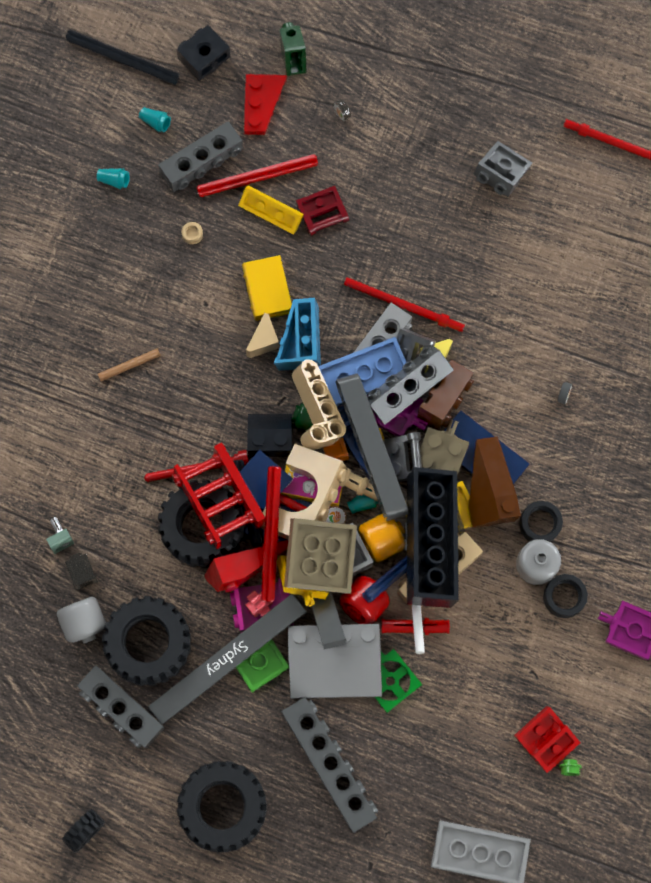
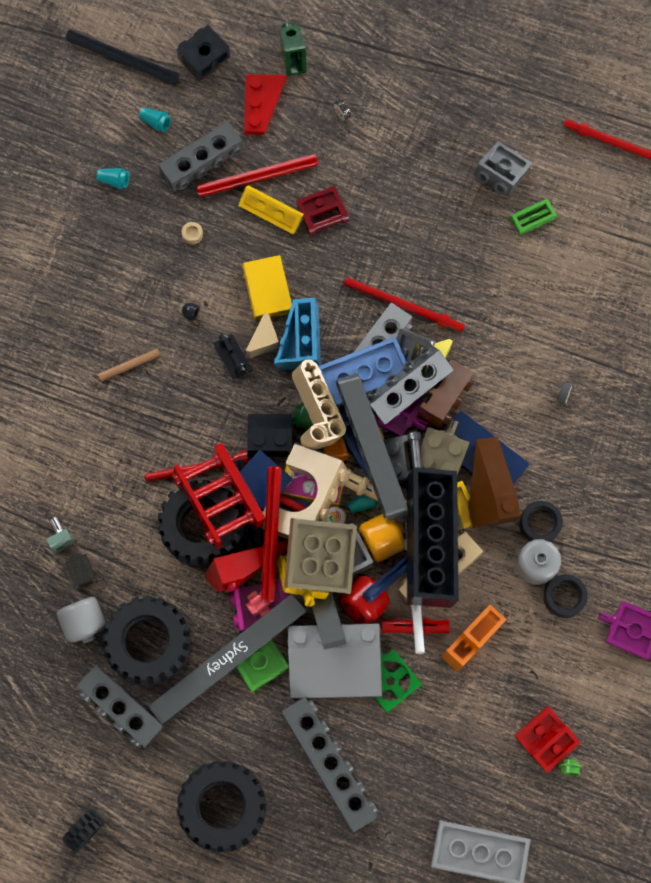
none -> black hinge [182,303,200,321]
none -> black hinge [213,333,252,380]
none -> orange slope [441,604,507,672]
none -> bright green tile [510,198,557,236]

